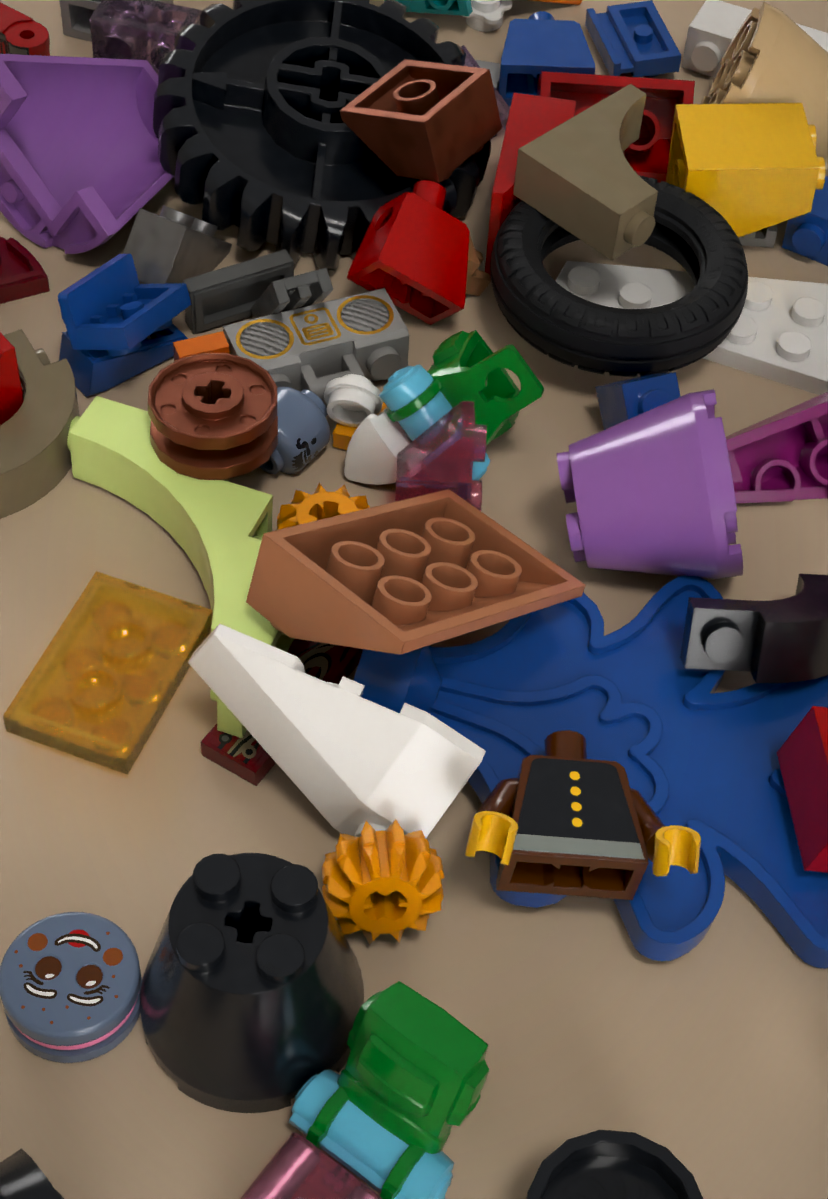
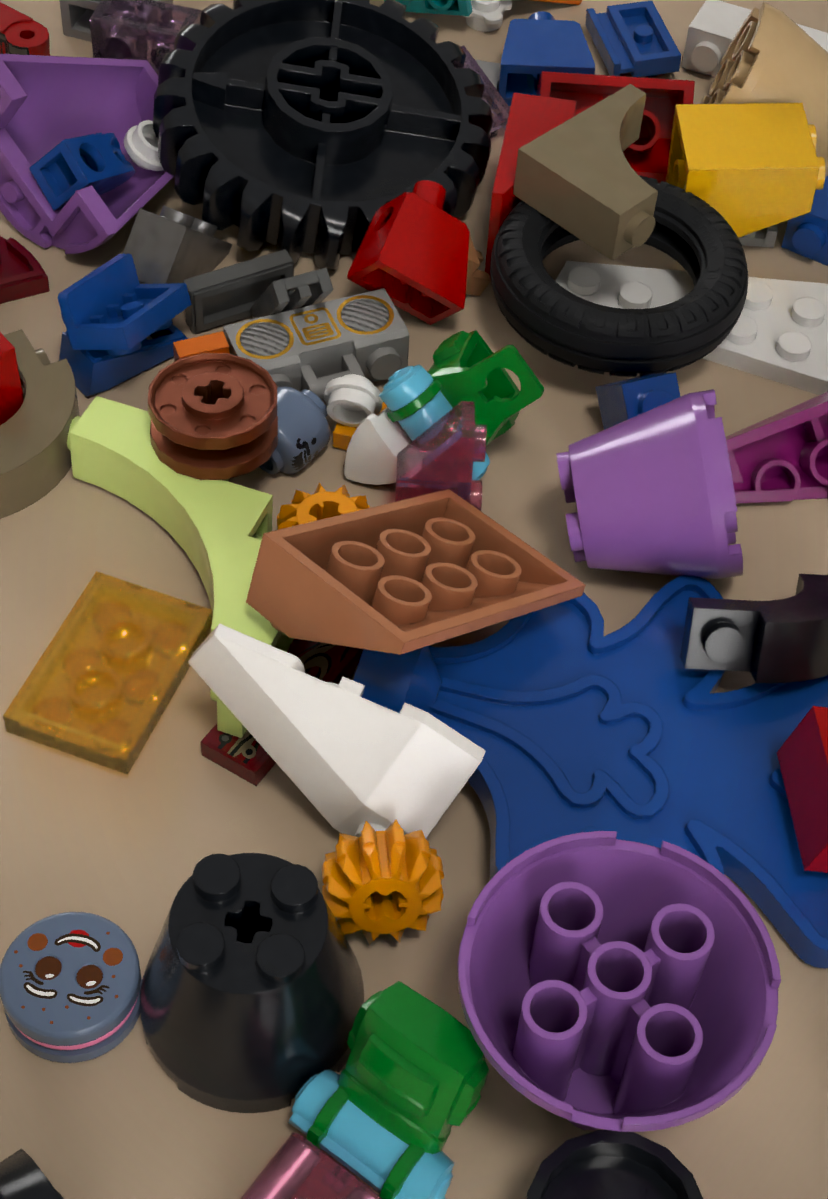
copper slope [340,59,502,183] -> none
torso [465,730,701,900] -> none
none -> blue leg [29,133,136,211]
none -> white plate [124,120,164,171]
none -> medium lavender cone [457,831,781,1132]

